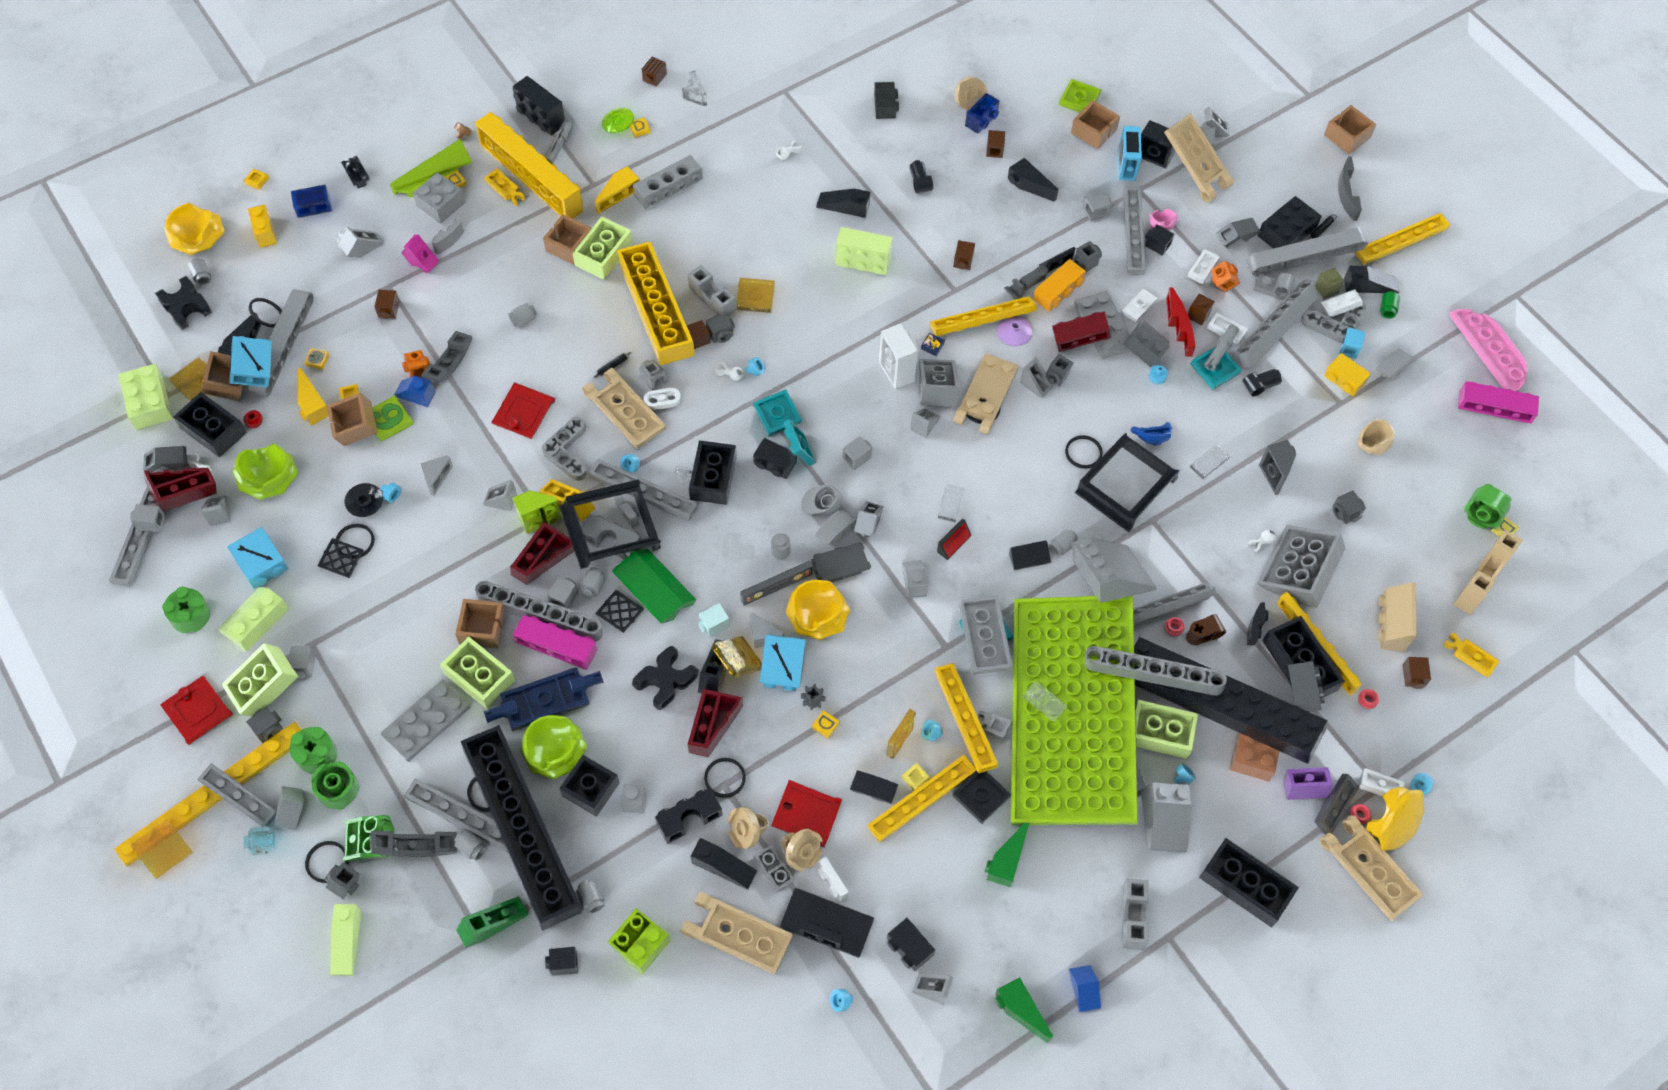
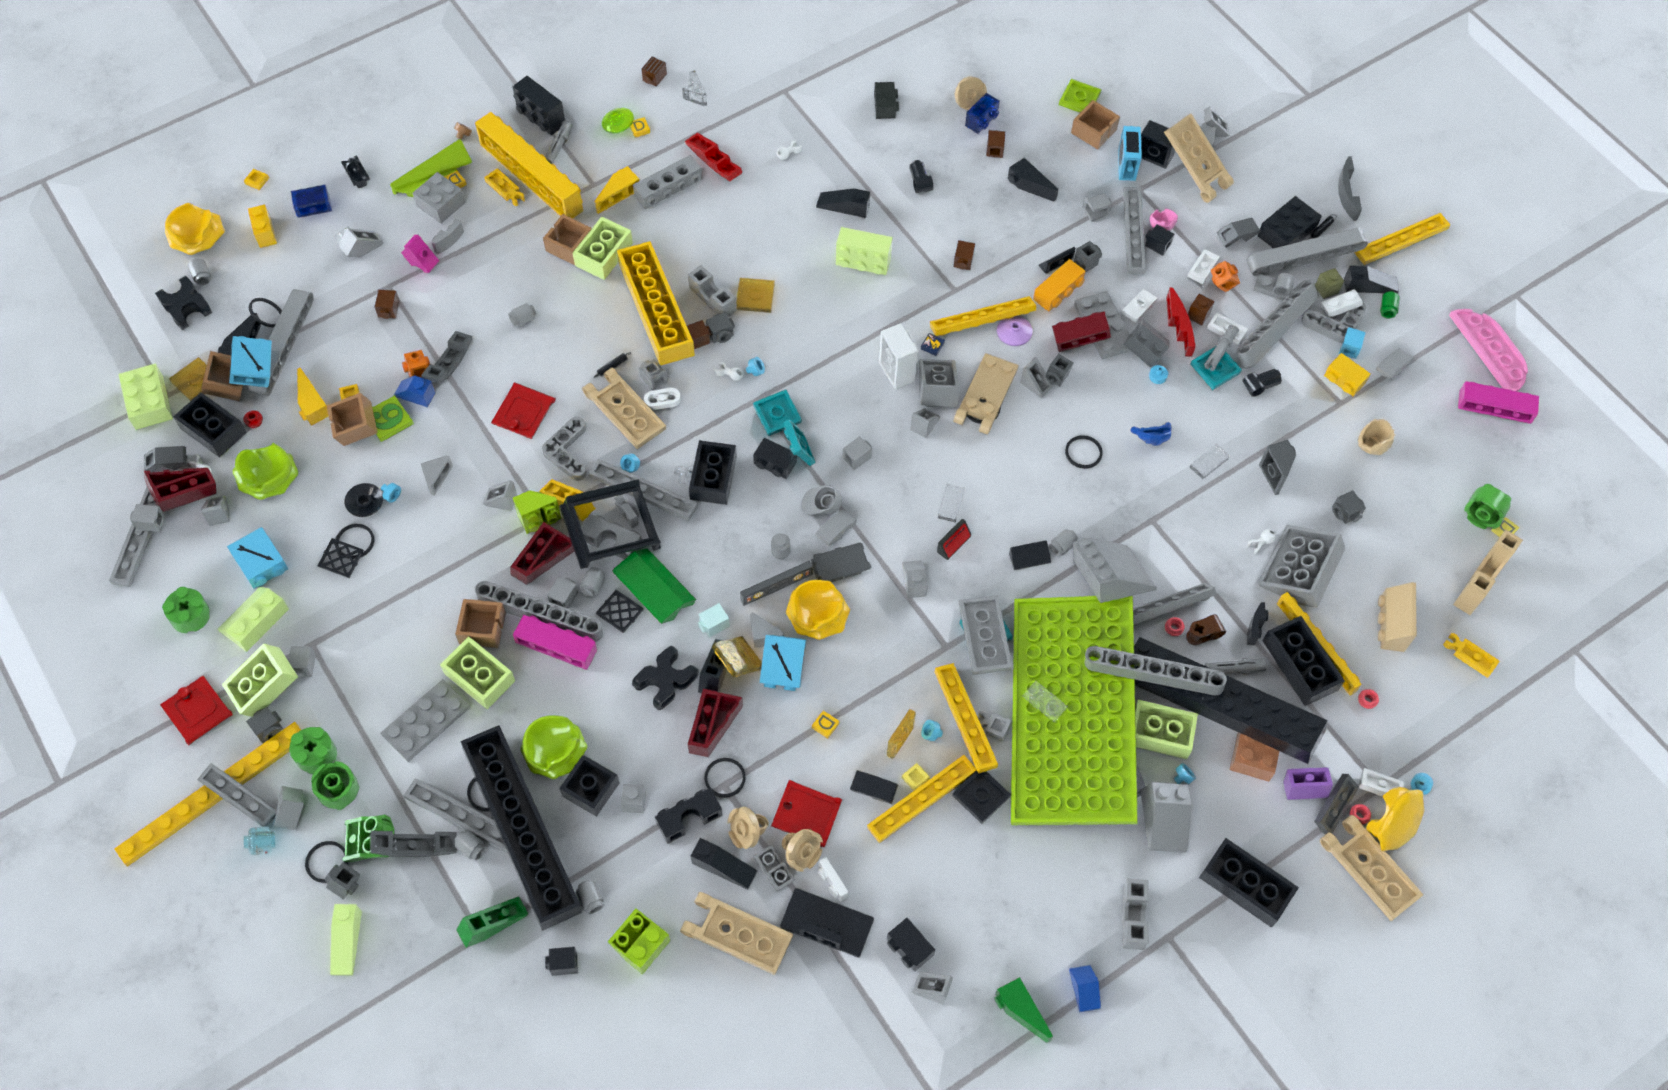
clear yellow tile [130,819,193,879] -> none
tile [304,348,329,370] -> none
dark blue plate [483,667,604,732] -> none
dark grey gear [801,684,826,711] -> none
medium azure tile [830,989,853,1012] -> none
slope [854,501,884,537] -> none
green slope [984,822,1029,888] -> none
dark grey piece [1004,266,1048,300] -> none
black piece [1075,433,1180,533] -> none
dark grey brick [1288,661,1325,712] -> none
medium nougat piece [1324,105,1377,154] -> none
reddish brown brick [1402,657,1431,689] -> none
none -> red slope [685,132,743,182]
none -> light grey pin [1204,658,1267,674]

